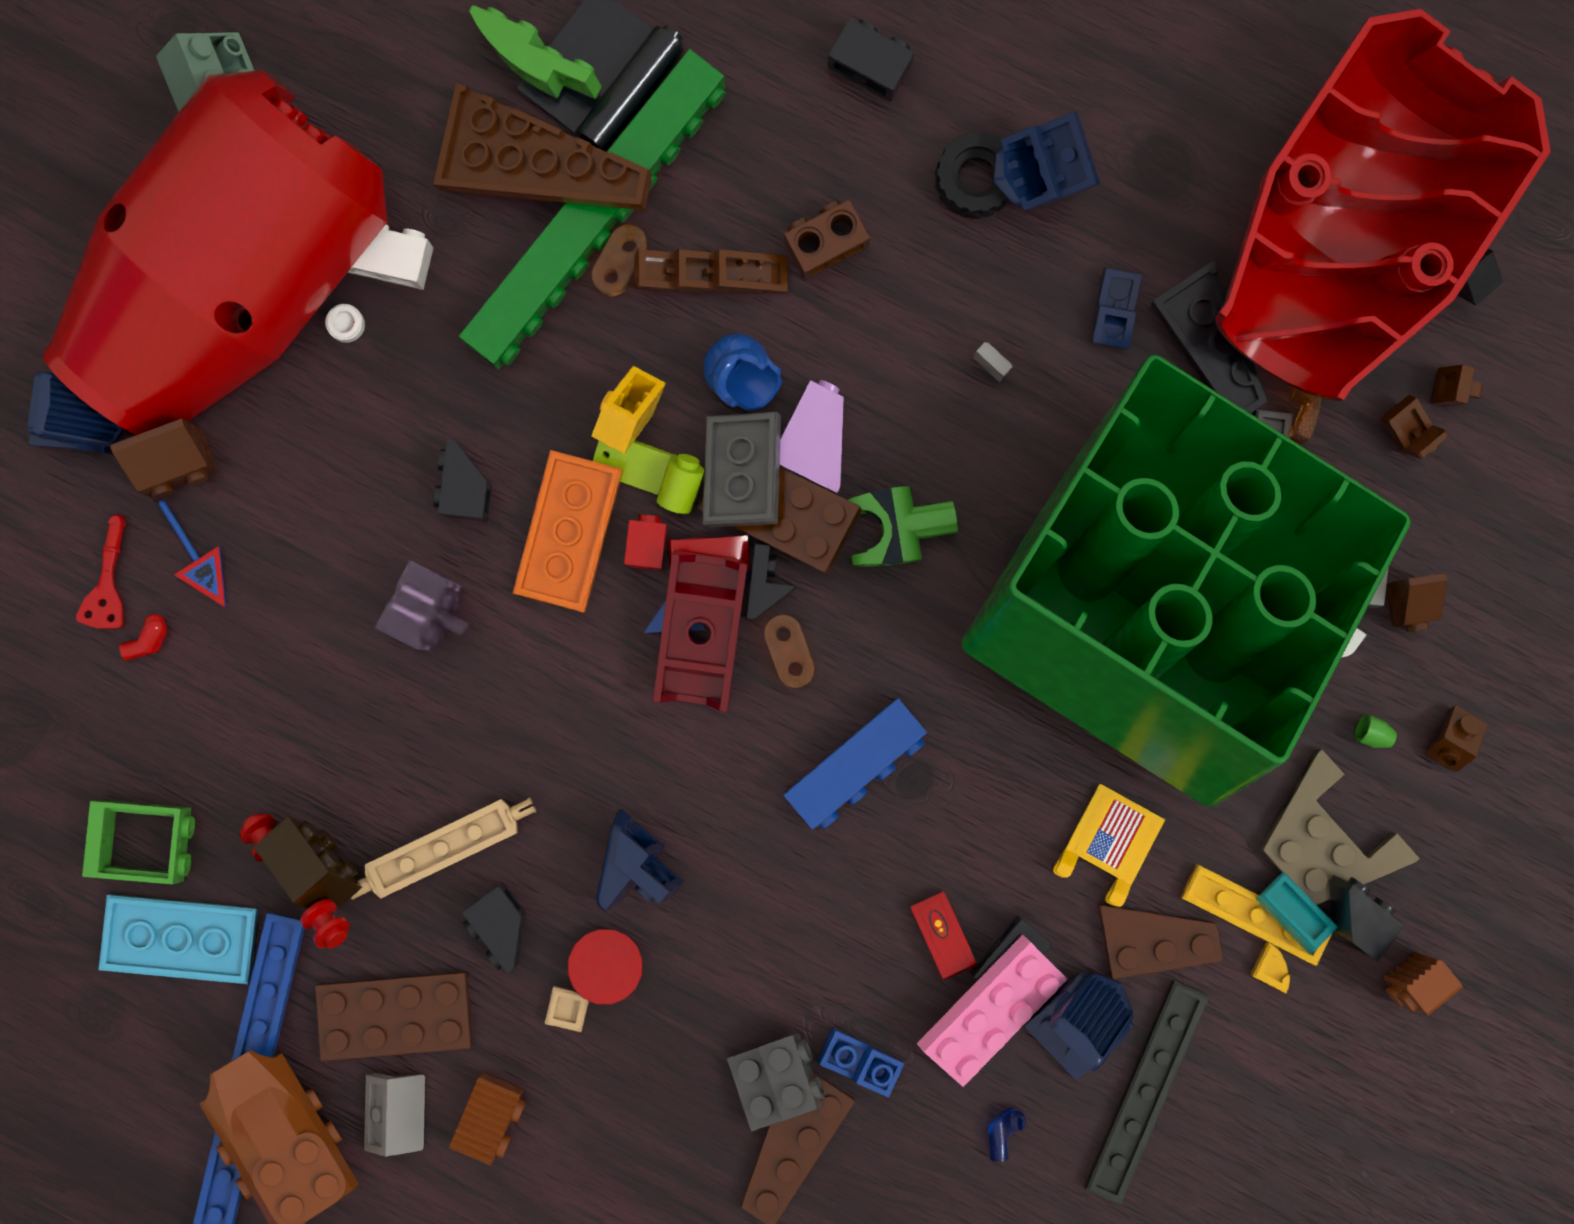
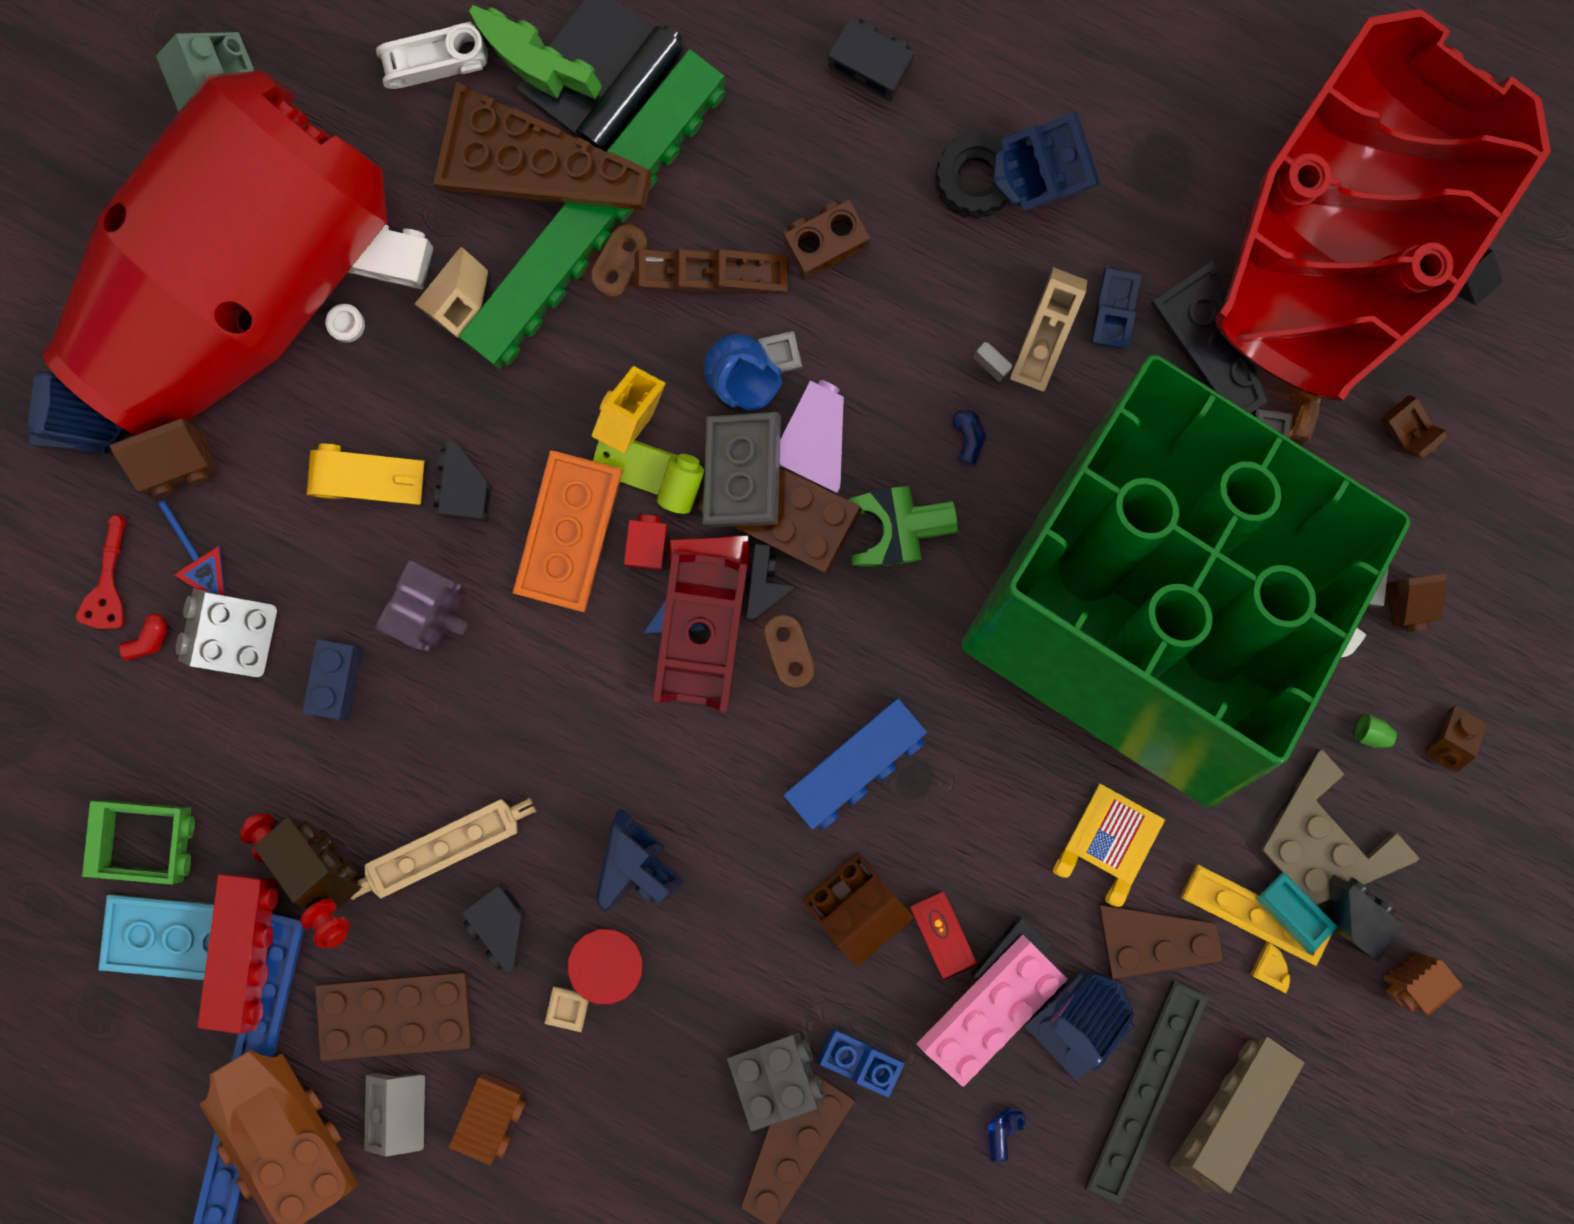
reddish brown tile [1432,364,1483,407] -> none
none -> bracket [176,588,277,677]
none -> red brick [197,873,278,1034]
none -> dark blue brick [302,639,363,720]
none -> yellow door [306,444,424,505]
none -> white piece [376,21,488,89]
none -> tan slope [415,247,488,338]
none -> light grey tile [758,331,802,373]
none -> reddish brown slope [802,852,914,967]
none -> clear blue arm [952,410,986,466]
none -> tan slope [1010,267,1088,392]
none -> dark tan wedge [1168,1037,1305,1194]

